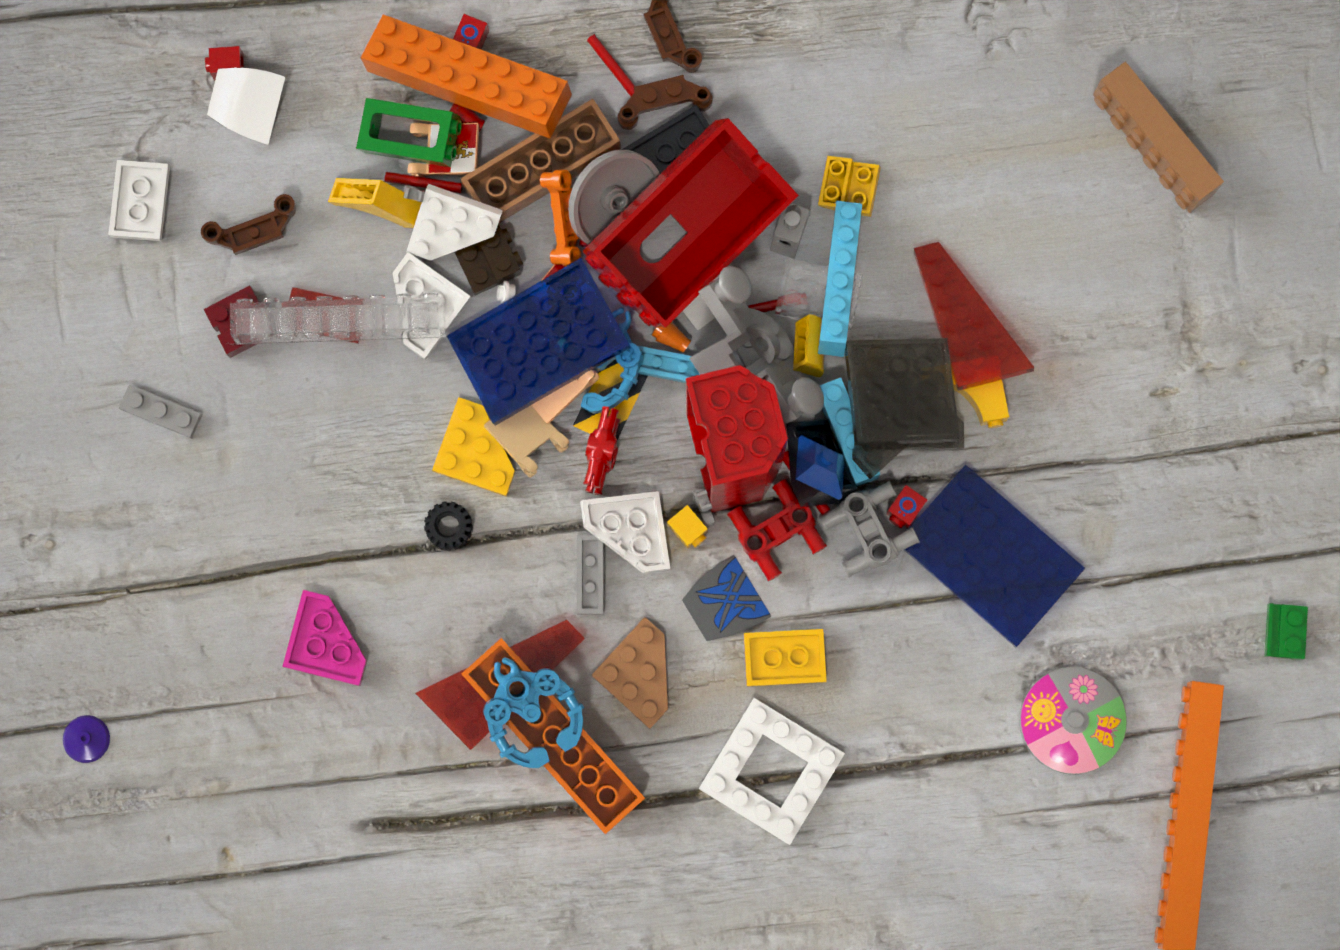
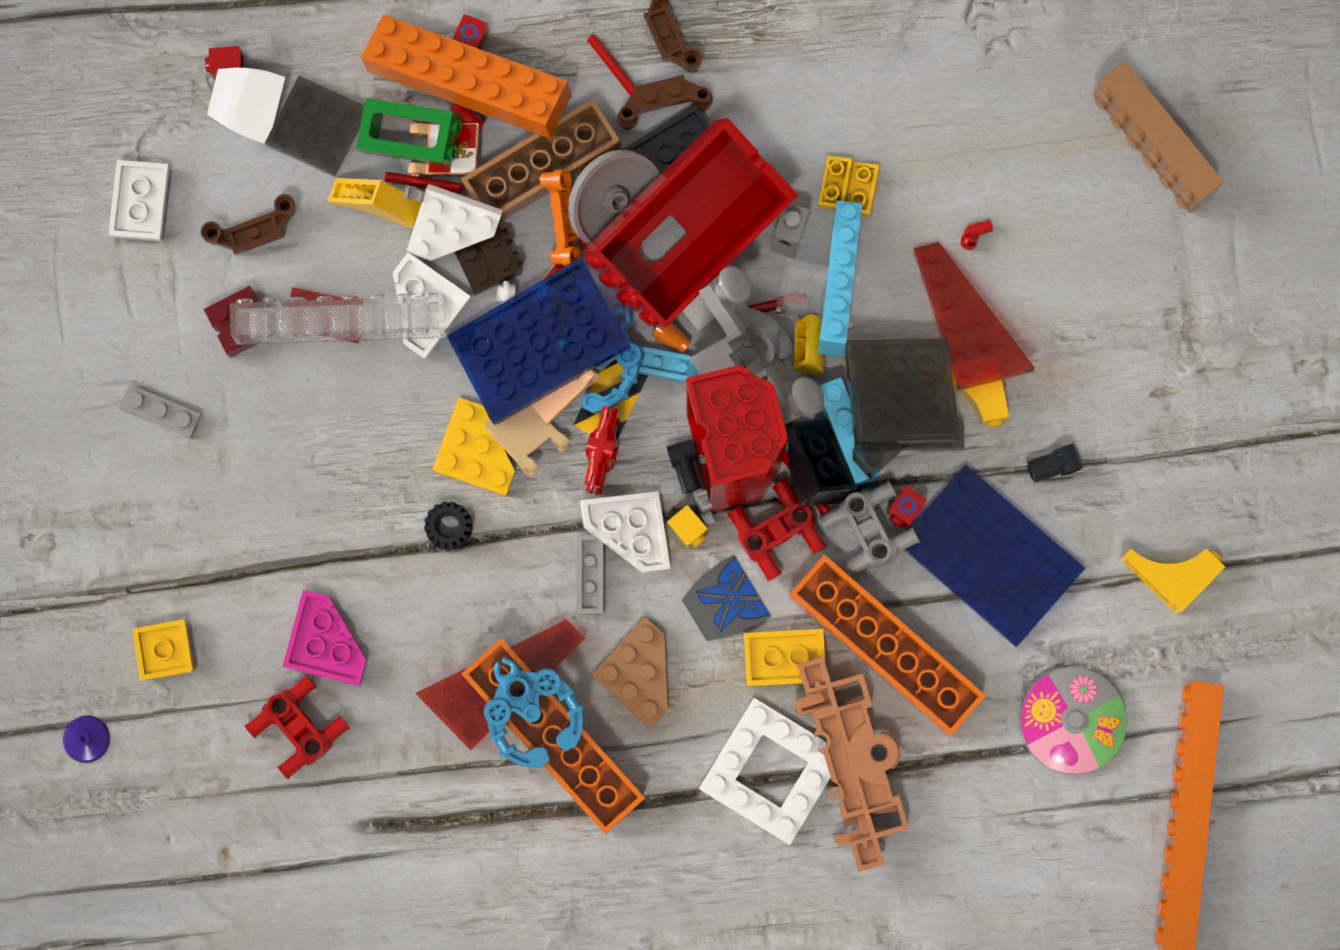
blue slope [796,435,844,500] -> none
green plate [1264,603,1308,660] -> none
none -> yellow plate [132,619,194,681]
none -> red piece [244,675,350,780]
none -> clear smoke plate [265,76,364,177]
none -> black piece [666,439,704,494]
none -> orange brick [788,554,986,737]
none -> nougat piece [795,657,909,872]
none -> red arm [961,219,993,250]
none -> black piece [1027,444,1083,484]
none -> yellow arch [1120,549,1225,614]

